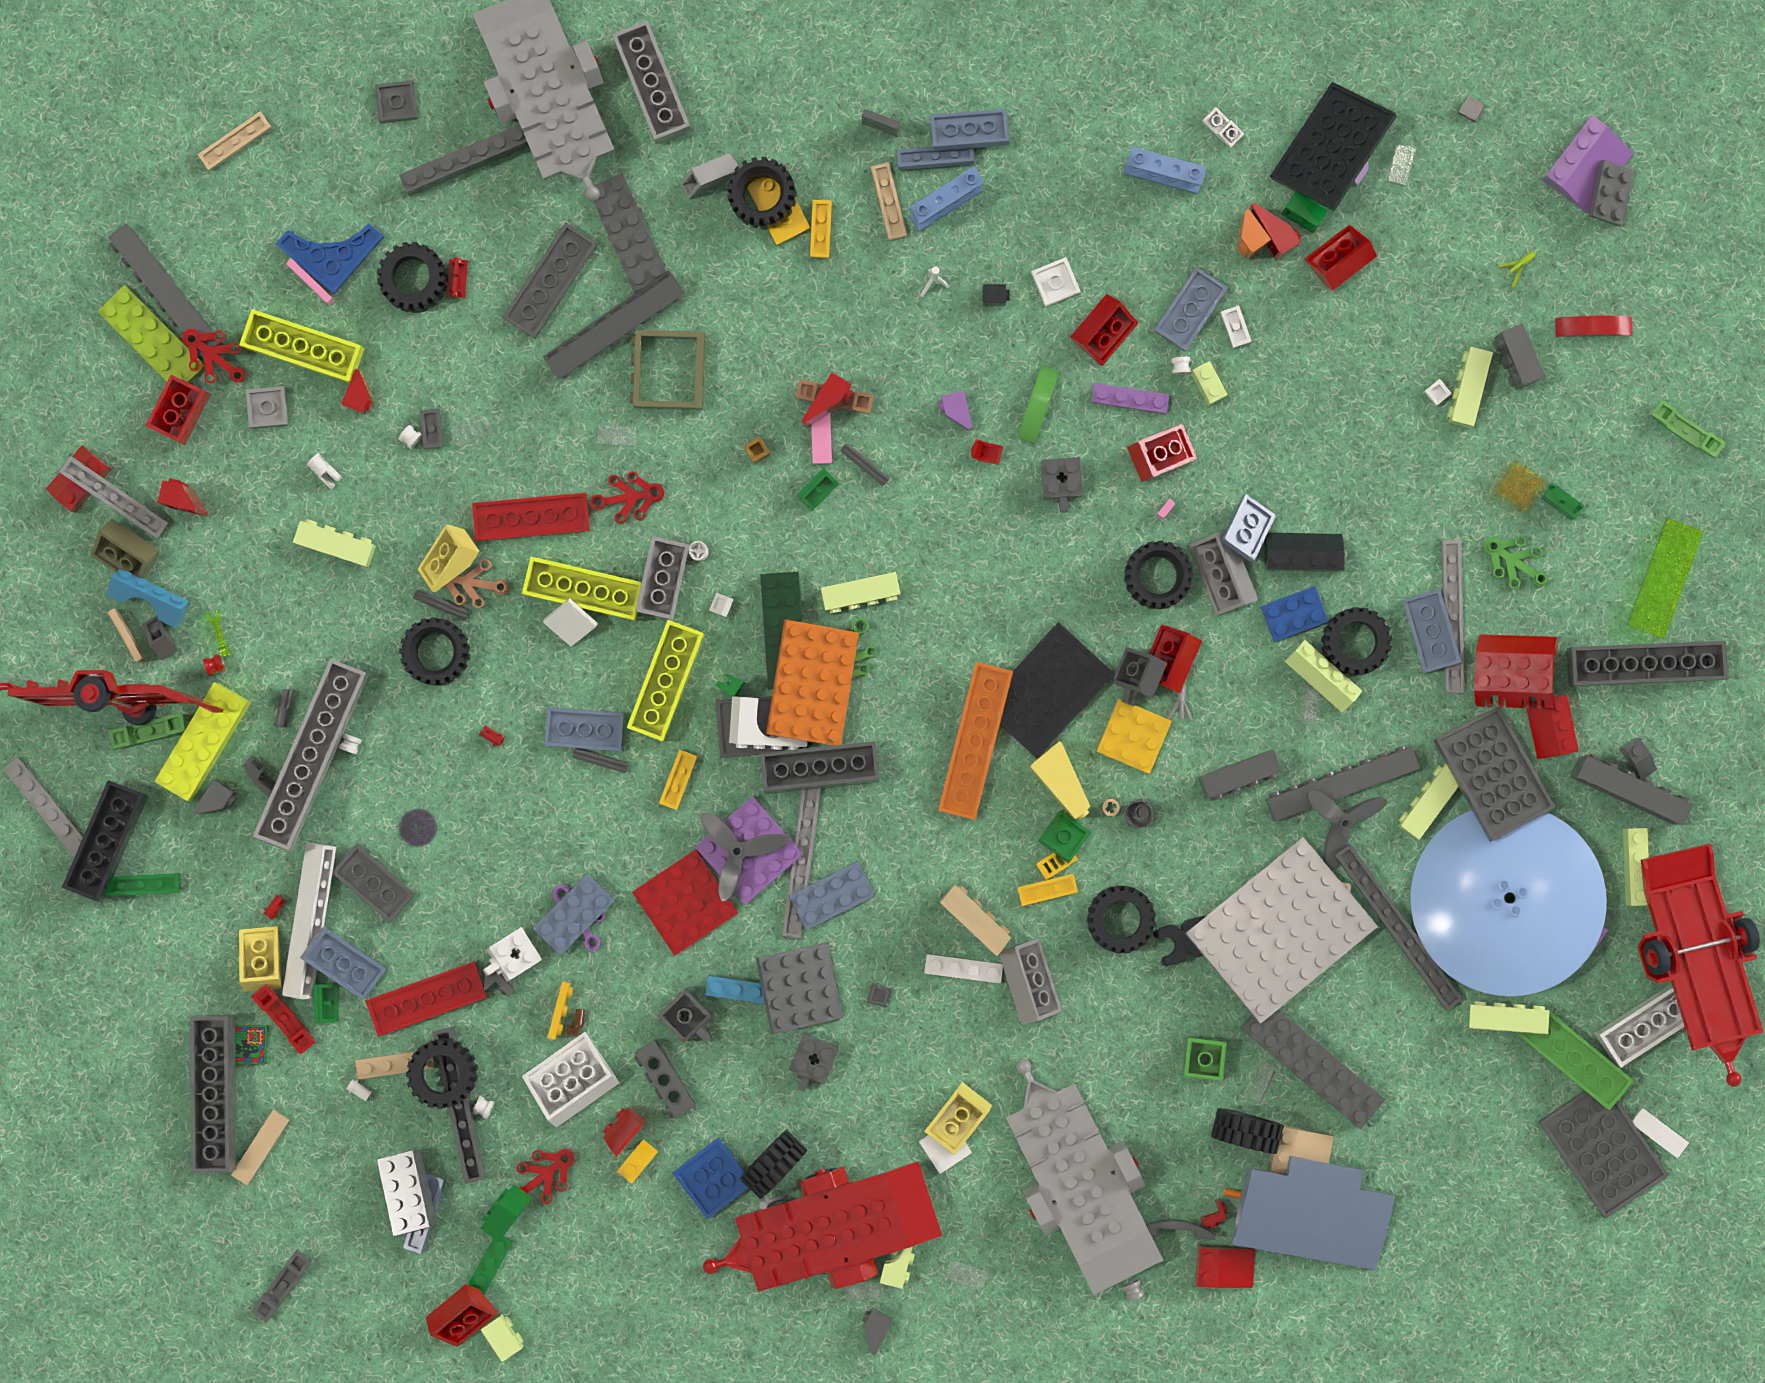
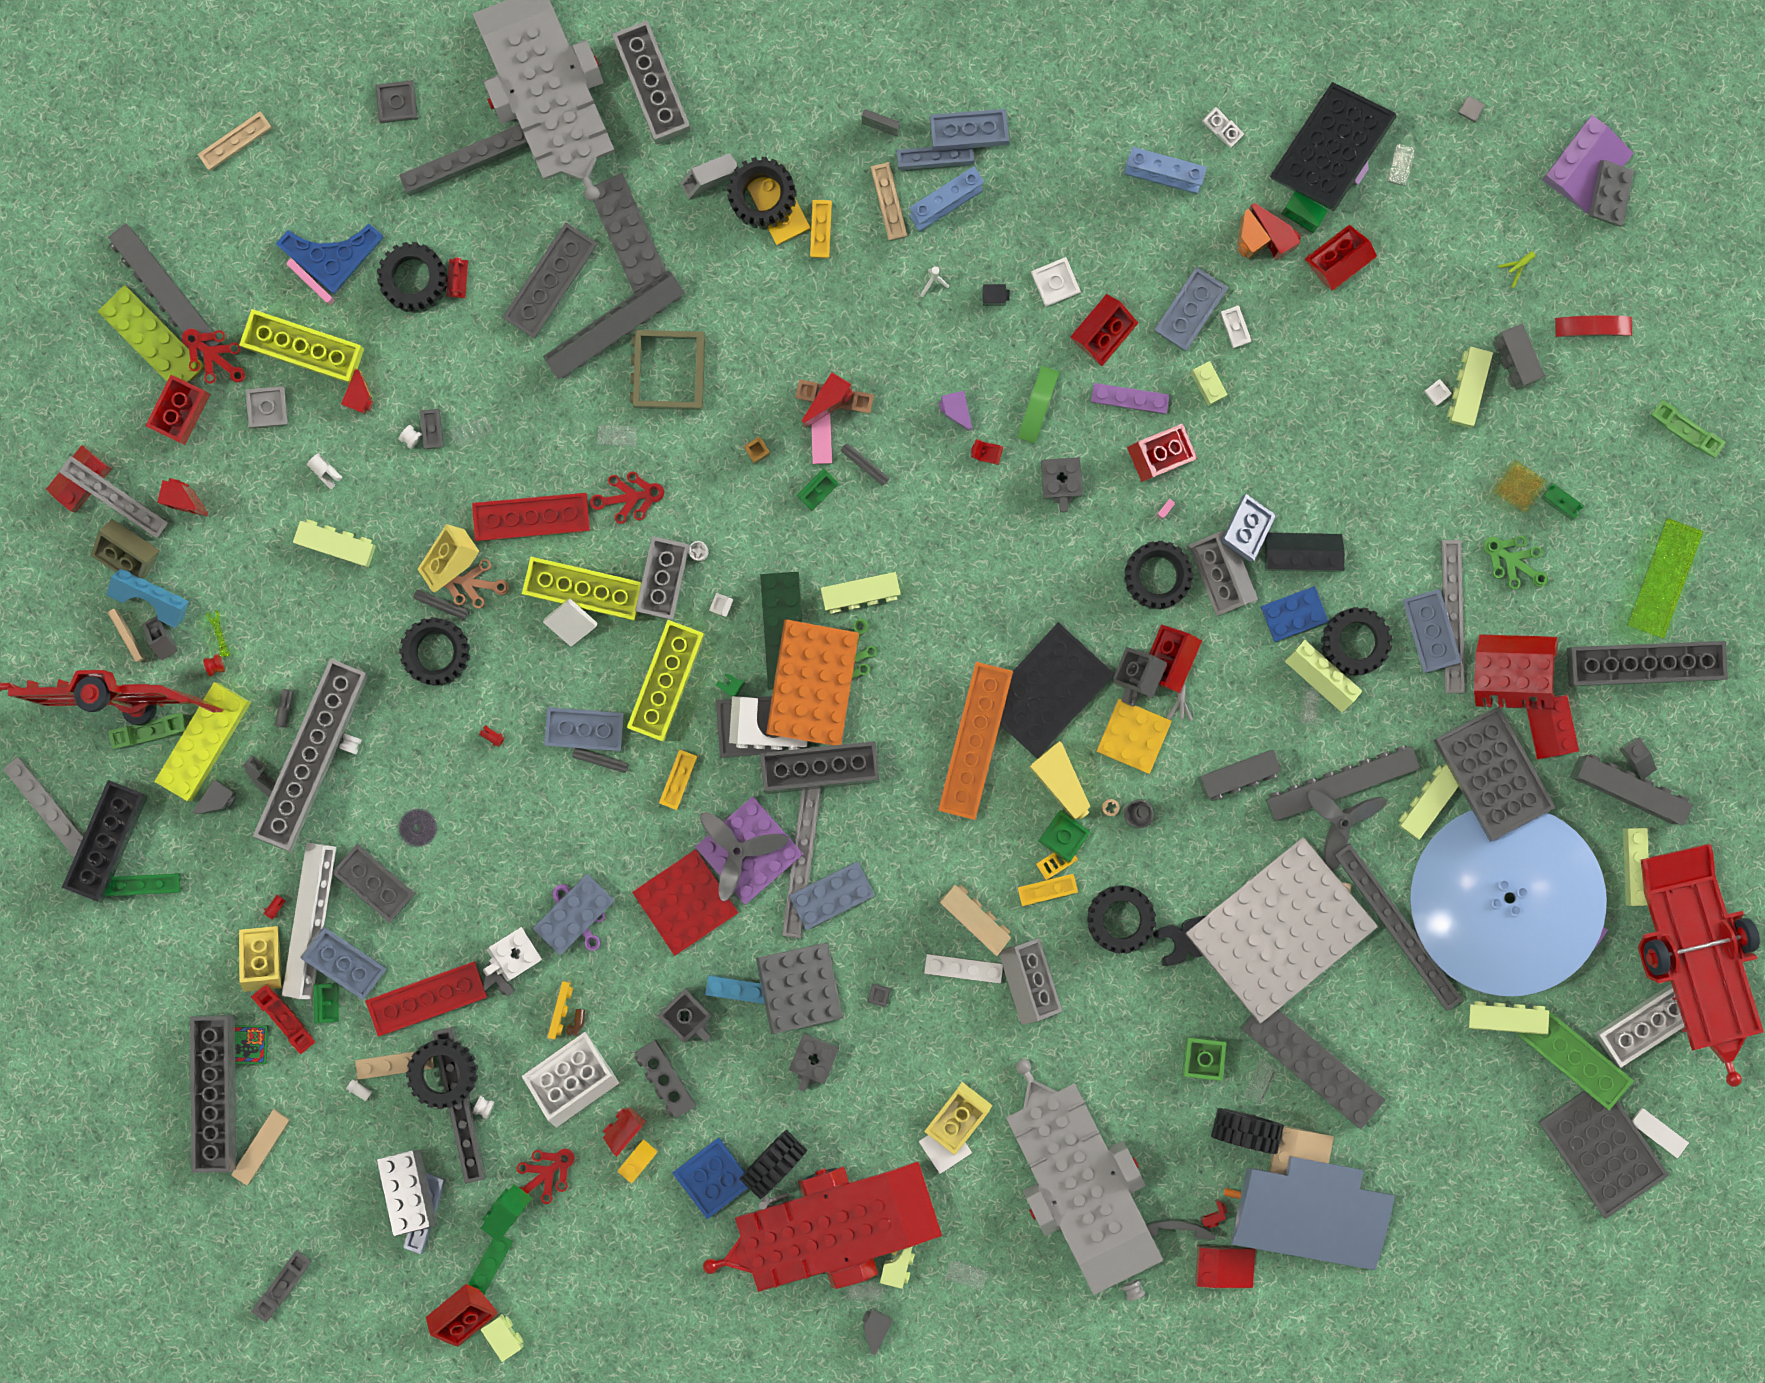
white wheel [1171,357,1191,375] -> none

